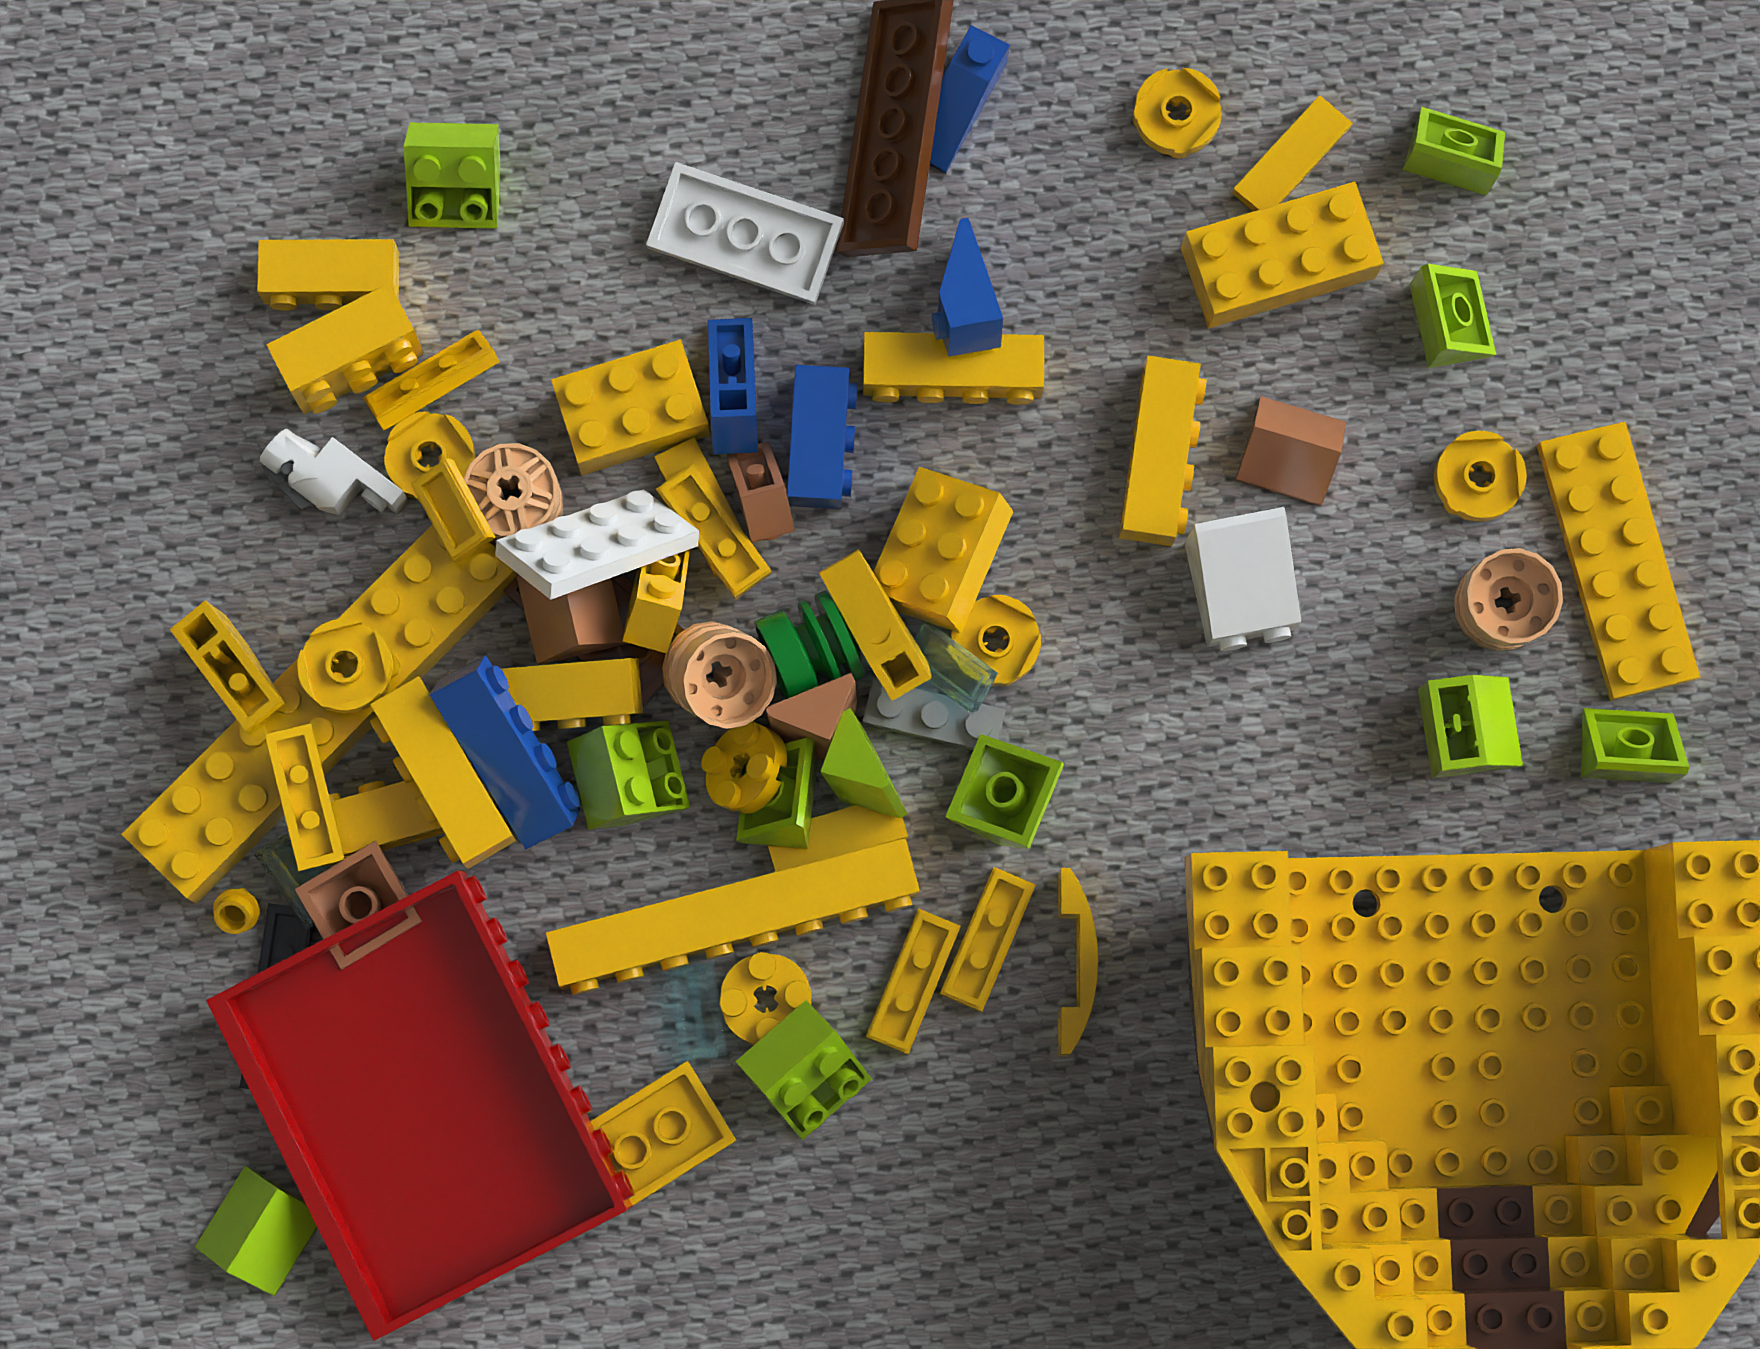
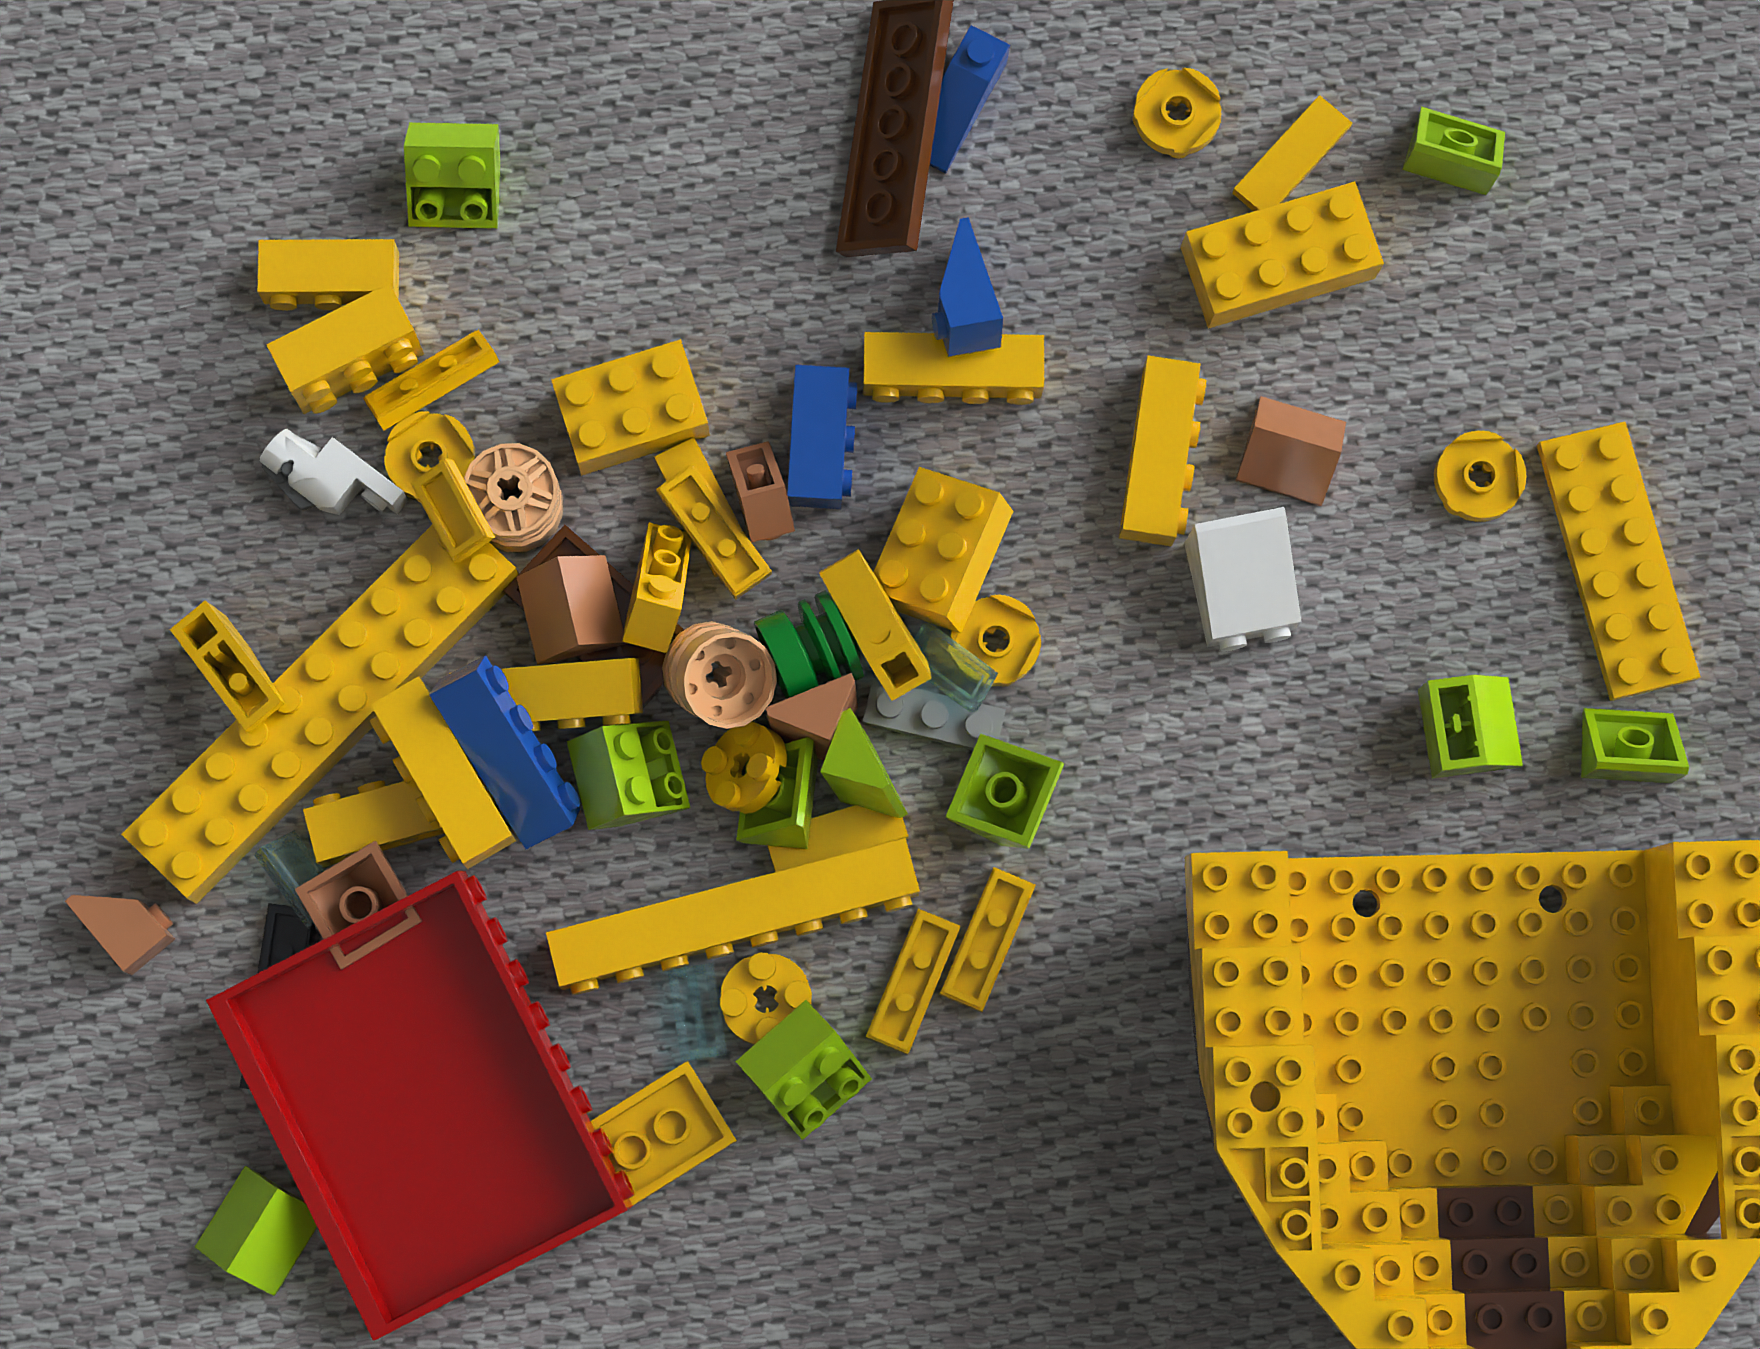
yellow plate [213,888,260,934] -> none
yellow plate [264,723,345,871] -> none
yellow plate [297,618,393,713] -> none
white plate [495,489,699,600] -> none
white plate [646,162,844,305] -> none
blue slope [708,318,758,454] -> none
yellow slope [1058,868,1098,1057] -> none
lime slope [1409,263,1496,368] -> none
light nougat wheel [1454,548,1563,651] -> none
none -> nougat slope [65,895,175,975]

